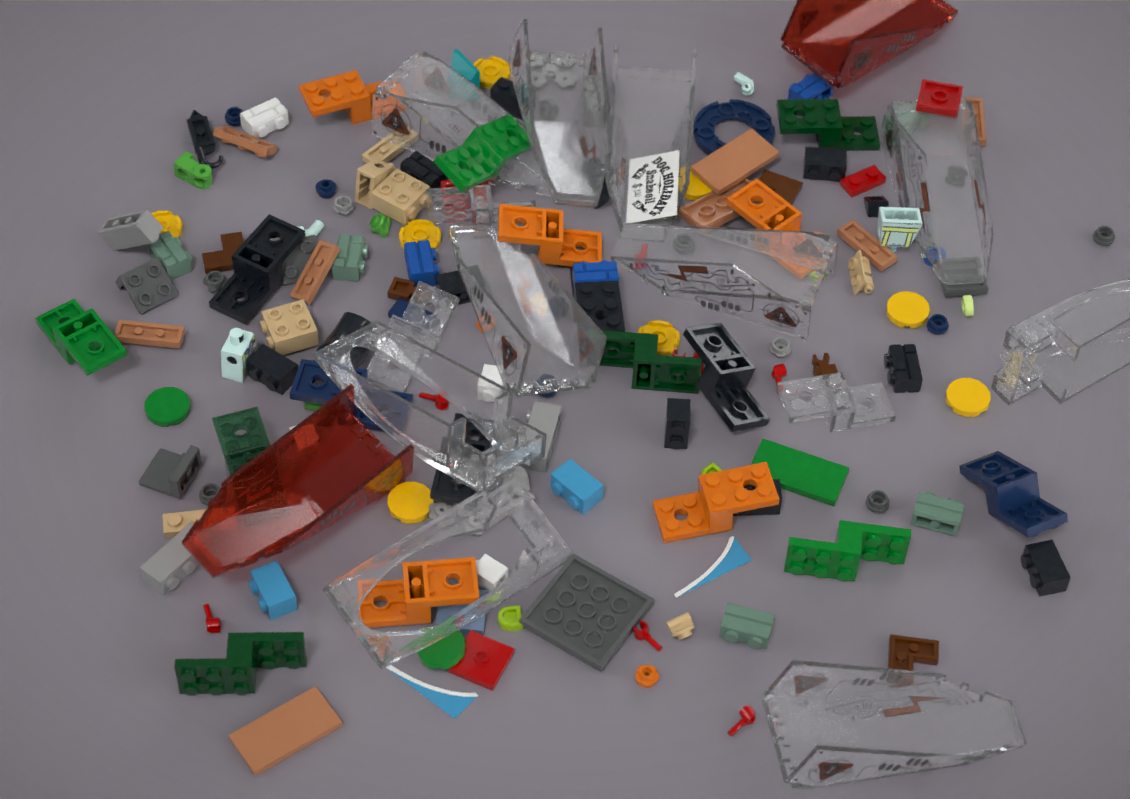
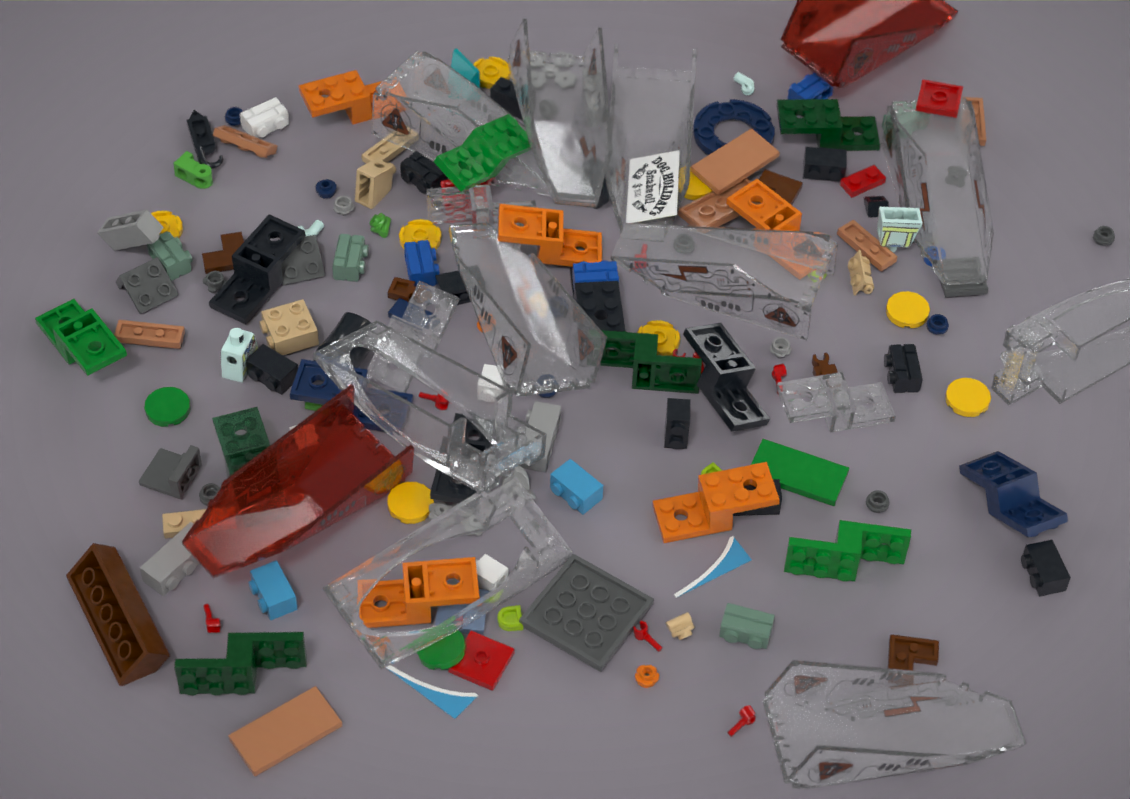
nougat plate [290,240,340,305] -> none
tan brick [371,168,431,225] -> none
sand green brick [910,492,965,536] -> none
yellowish green tile [961,295,974,317] -> none
none -> reddish brown slope [66,543,170,686]

